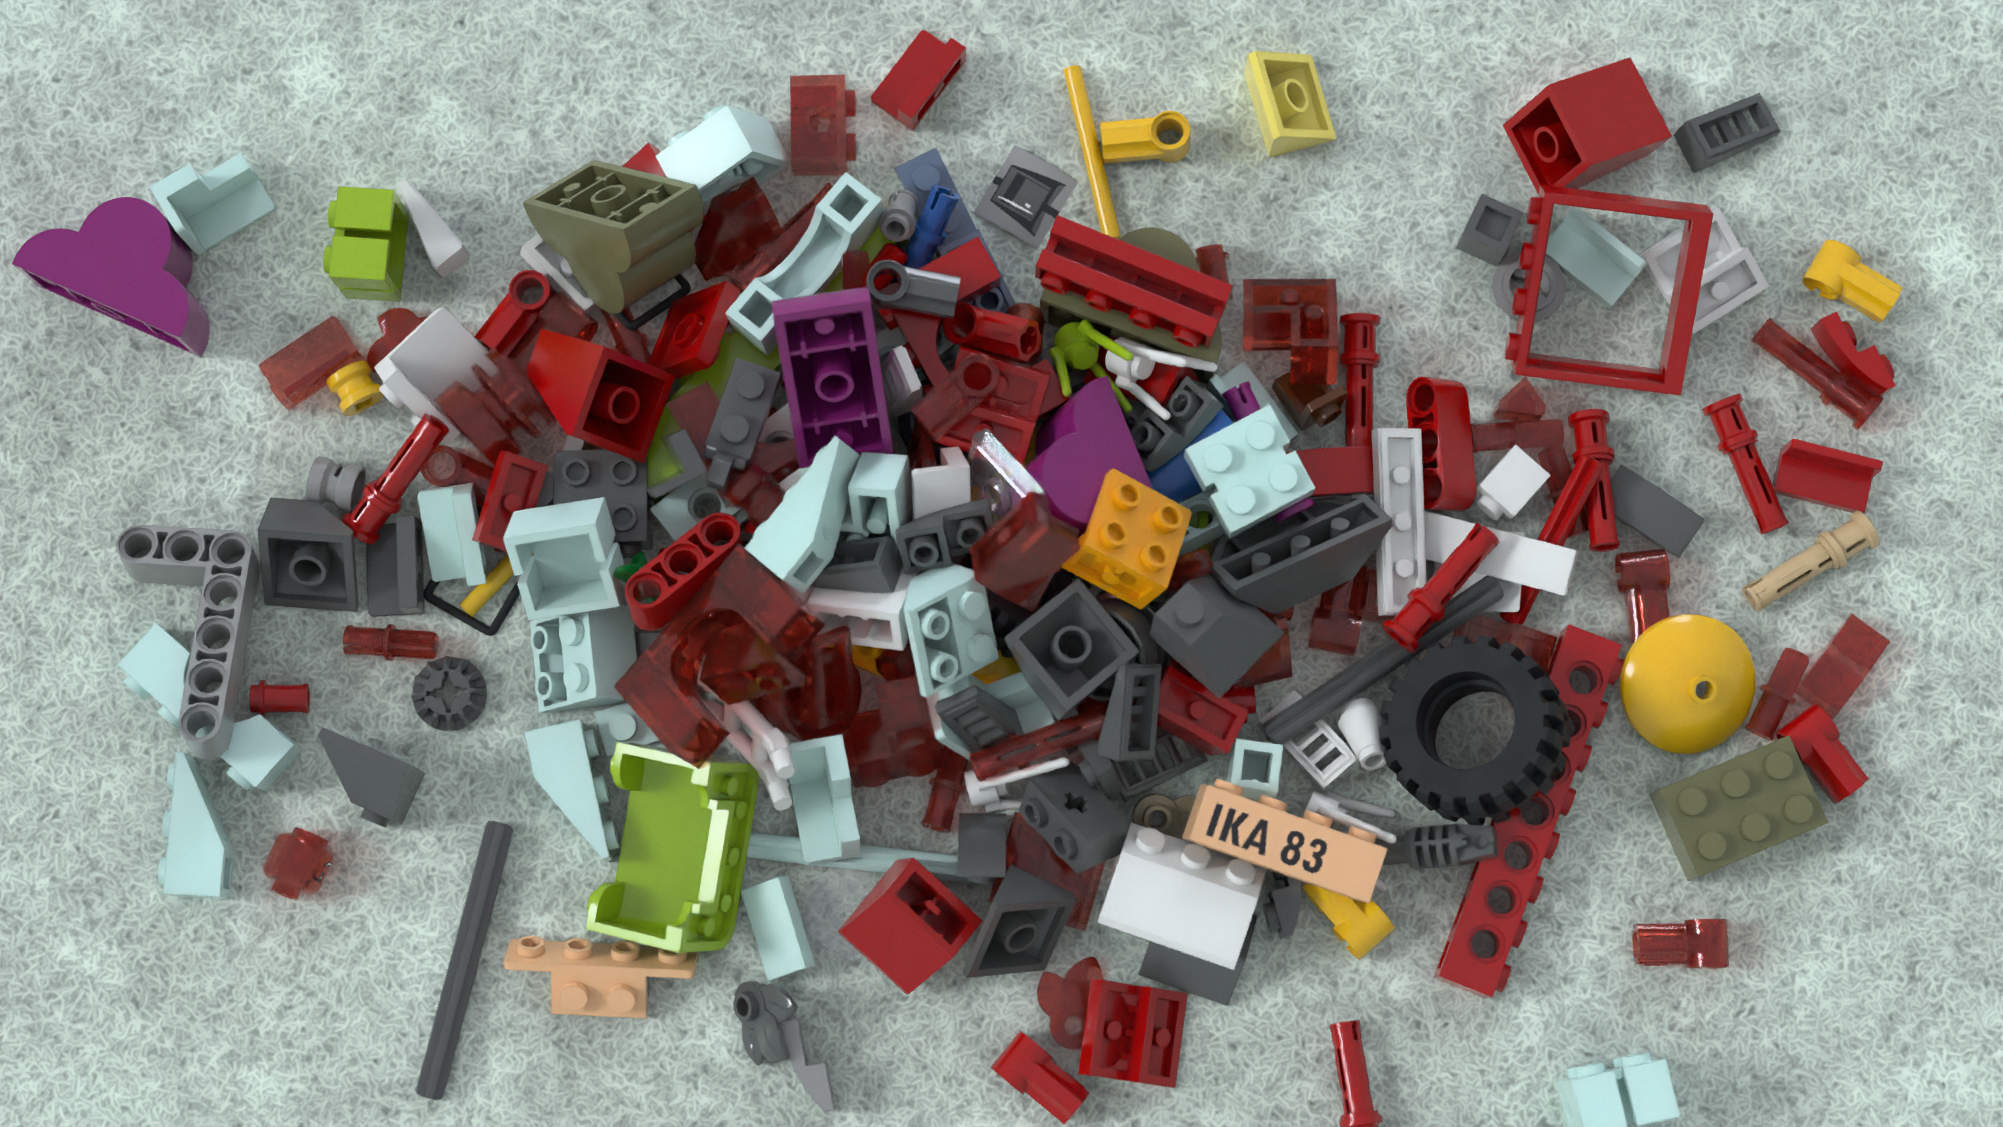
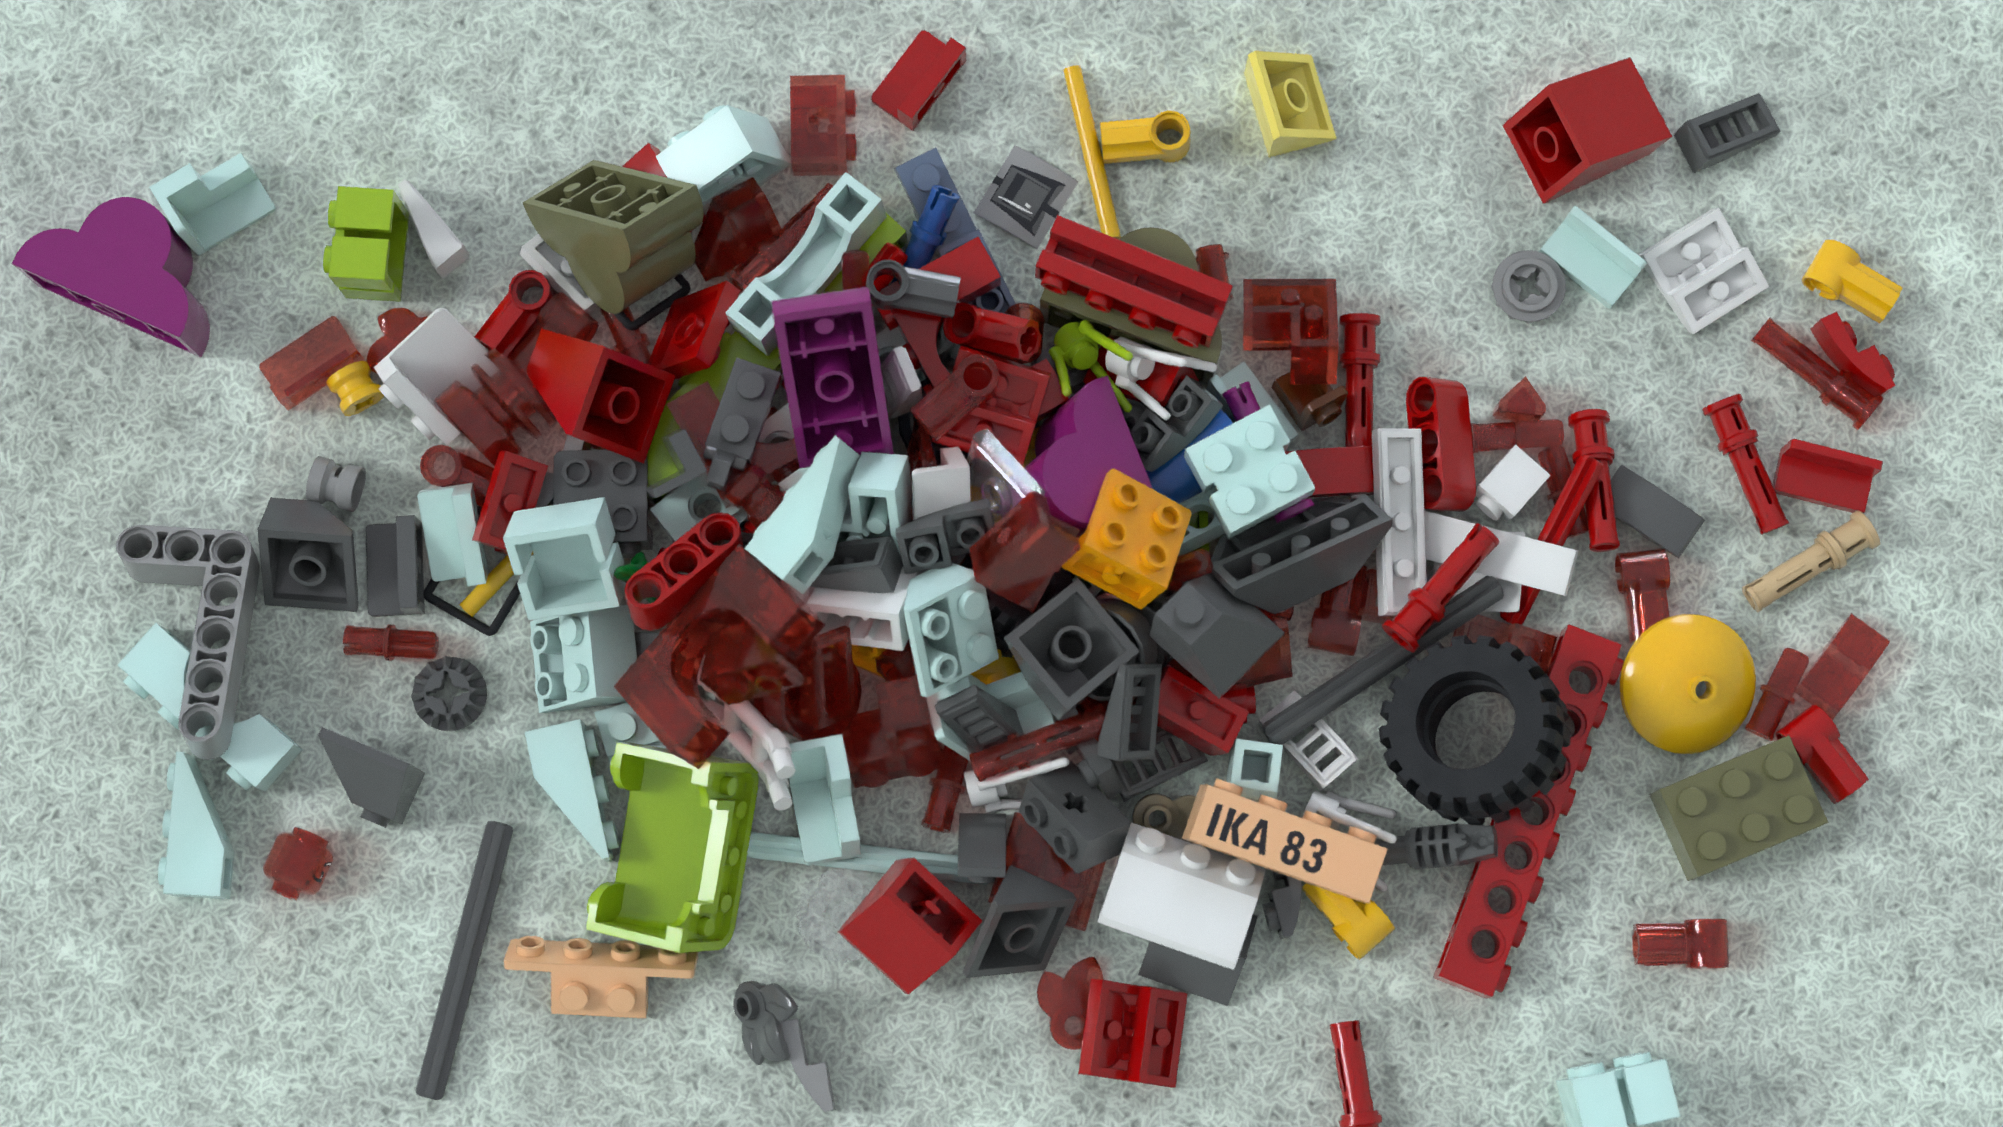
red pin [249,680,310,717] -> none
red pin [341,413,449,545] -> none
light aqua tile [741,875,816,981] -> none
light grey pin [879,189,918,242] -> none
red piece [990,1031,1090,1125] -> none
white cone [1338,698,1387,770] -> none
dark grey brick [1456,194,1524,267] -> none
red window [1505,184,1714,395] -> none

